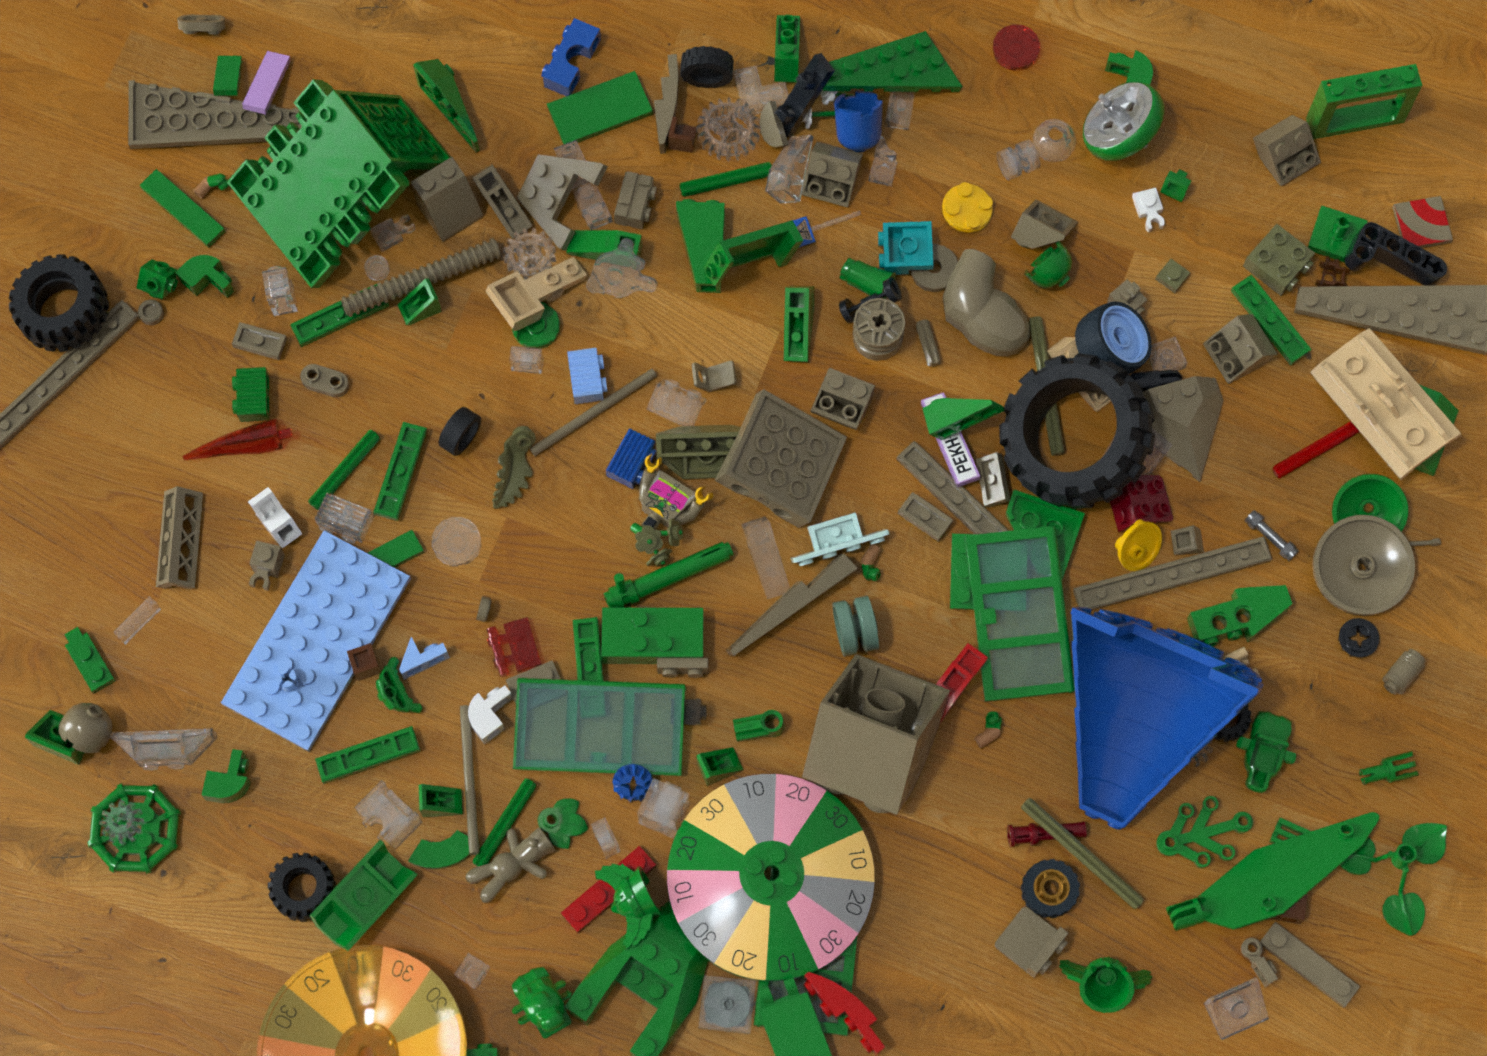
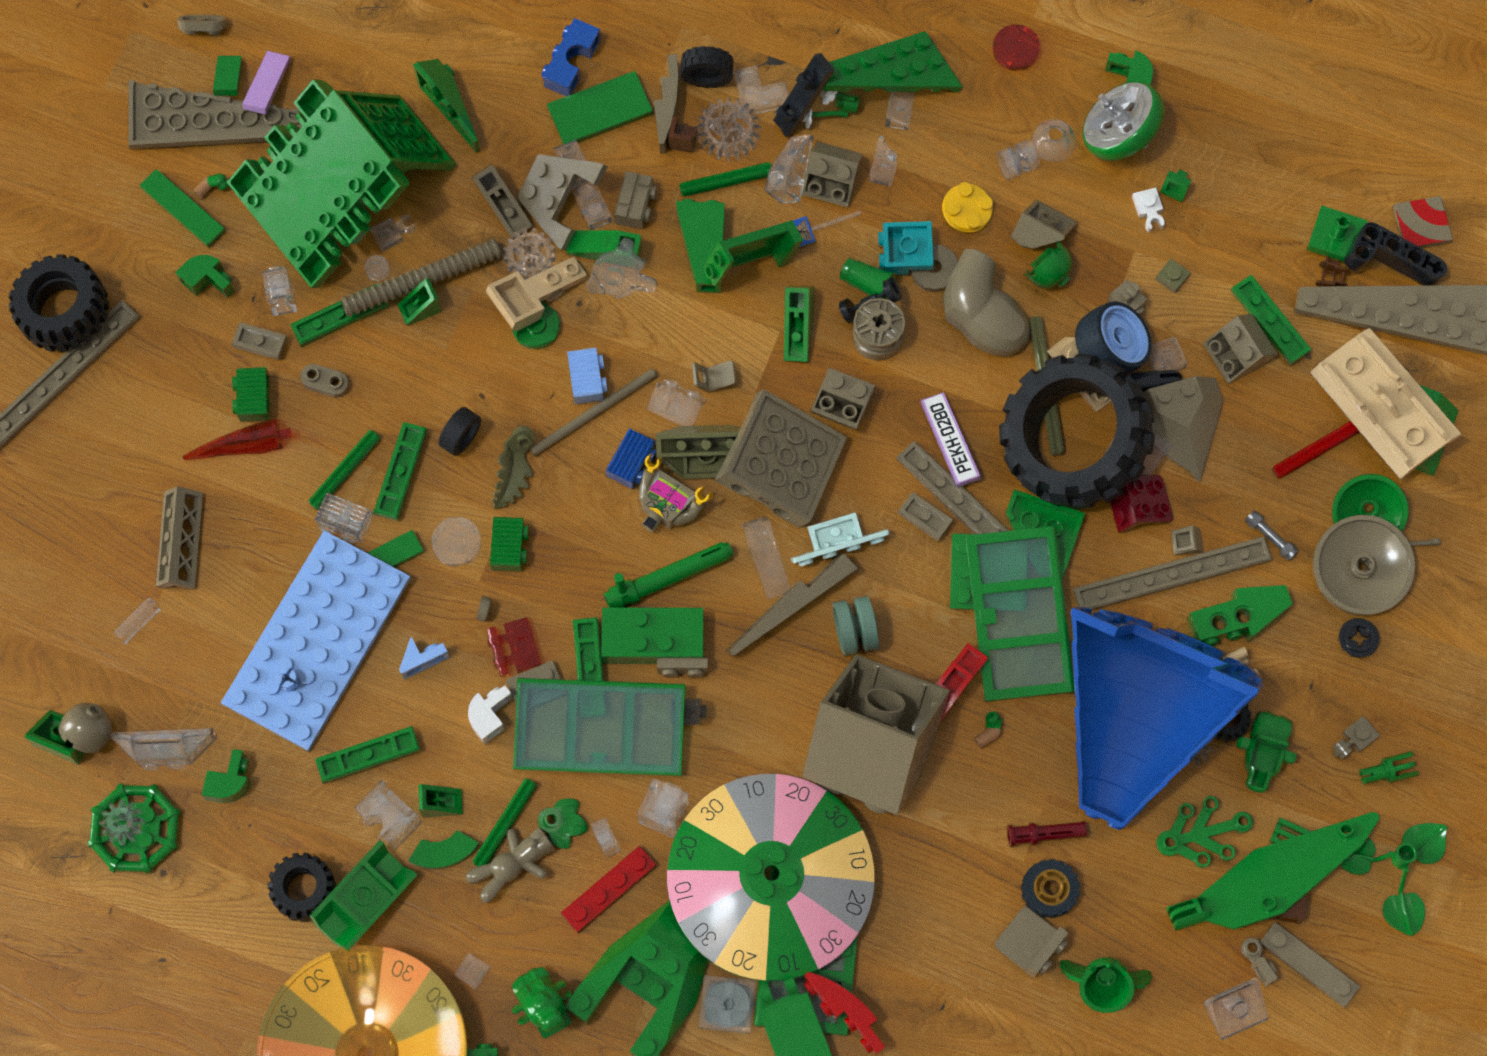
green hinge [64,627,116,694] -> none
green brick [136,259,178,299] -> none
dark tan tile [138,300,164,325] -> none
white brick [248,487,302,549] -> none
dark tan brick [249,541,285,591] -> none
reddish brown panel [347,643,381,681] -> none
green piece [375,657,423,713] -> none
dark tan slope [411,157,483,242] -> none
dark tan piece [460,705,479,855] -> none
clear piece [509,346,544,374] -> none
green helmet [595,863,663,950] -> none
blue gear [612,764,654,803] -> none
olive plant [630,518,683,567] -> none
green slope [696,747,743,786] -> none
green piece [733,710,785,742] -> none
dark tan tile [759,101,789,147] -> none
green slope [774,14,800,82] -> none
blue cylinder [834,91,883,152] -> none
arm [861,544,881,581] -> none
dark tan axle [916,320,941,367] -> none
green slope [922,398,1005,440] -> none
dark tan plate [976,452,1010,508] -> none
olive axle [1021,798,1144,909] -> none
yellow piece [1115,519,1162,571] -> none
olive brick [1243,224,1315,296] -> none
dark tan slope [1253,115,1321,186] -> none
green piece [1306,64,1423,139] -> none
dark tan head [1382,649,1426,695] -> none
none -> green brick [490,517,529,572]
none -> dark tan plate [1332,716,1380,760]

